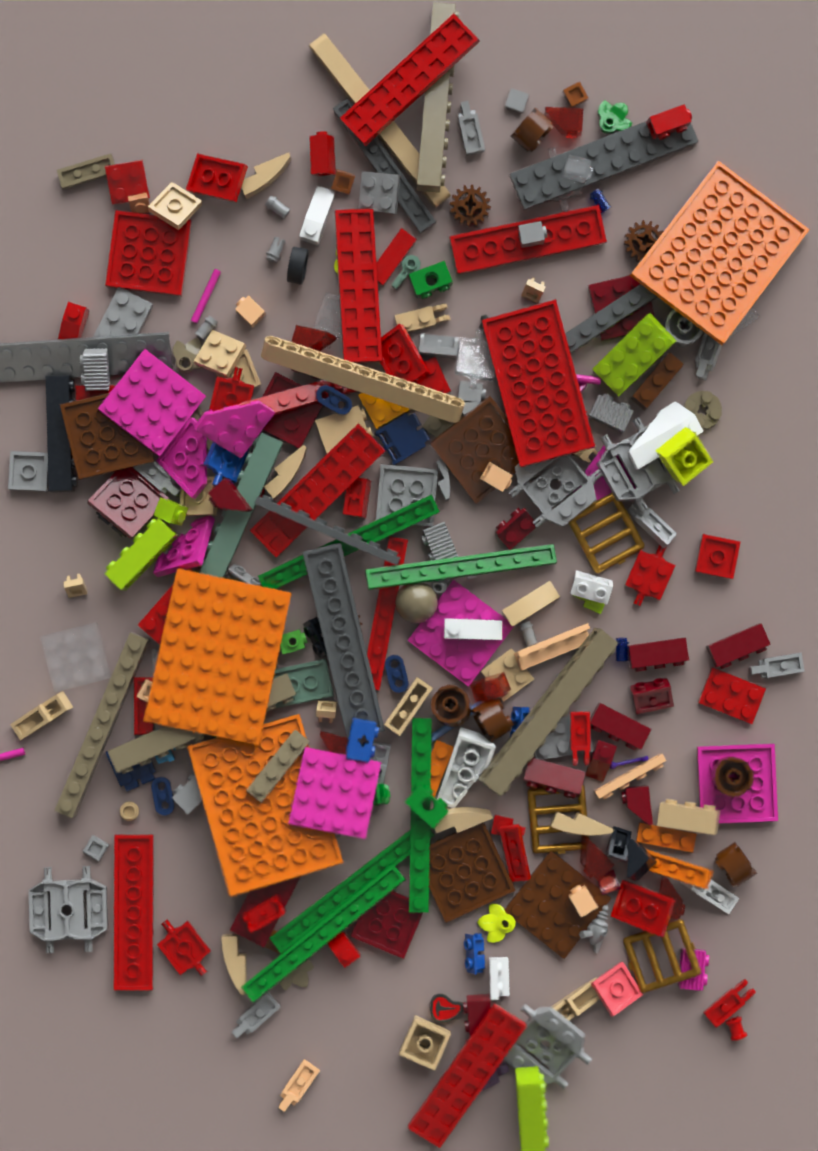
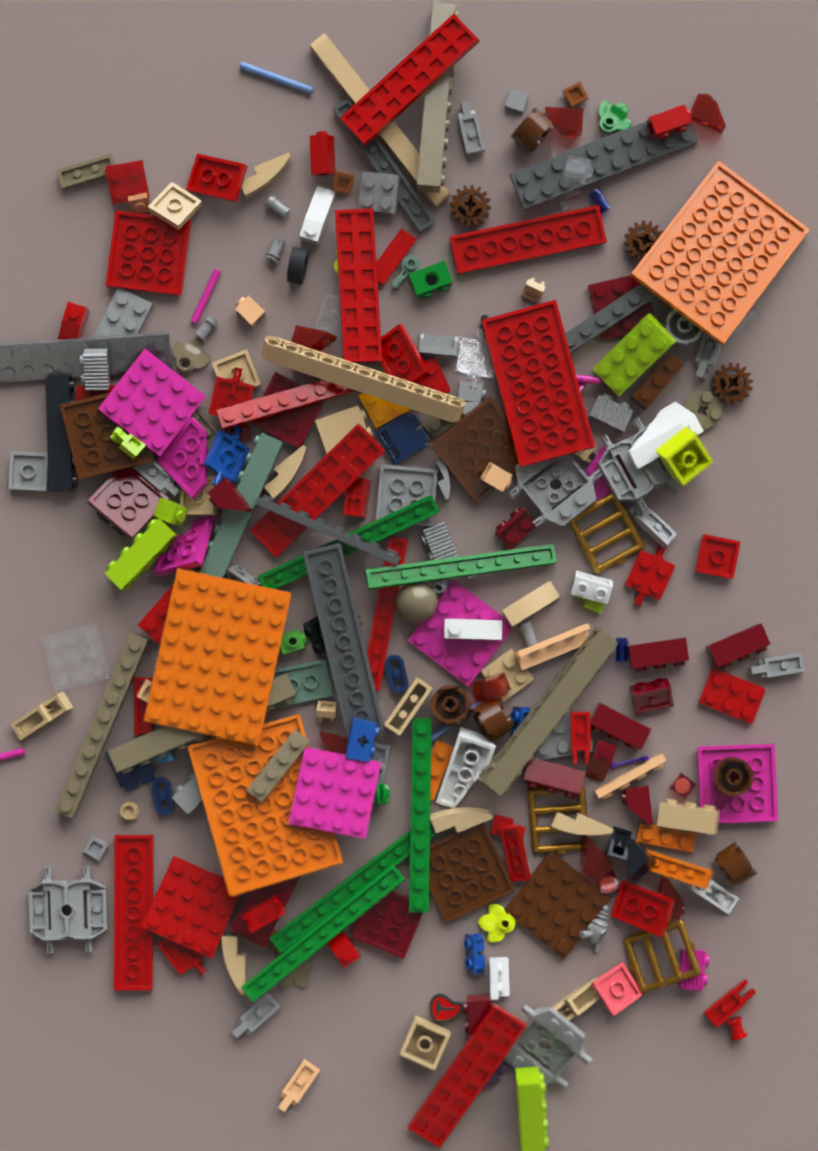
tan tile [64,574,87,598] -> none
tan plate [194,330,246,378] -> none
dark pink plate [194,400,275,458] -> none
dark blue plate [315,385,352,415] -> none
tan hinge [395,304,450,333] -> none
green brick [404,784,449,829] -> none
light grey brick [518,221,547,248] -> none
light nougat brick [568,885,598,917] -> none
none -> lime plate [110,427,146,459]
none -> red plate [141,856,241,958]
none -> medium blue bar [239,62,313,94]
none -> clear red tile [669,772,696,799]
none -> clear red slope [690,93,726,134]
none -> reddish brown gear [711,362,753,405]

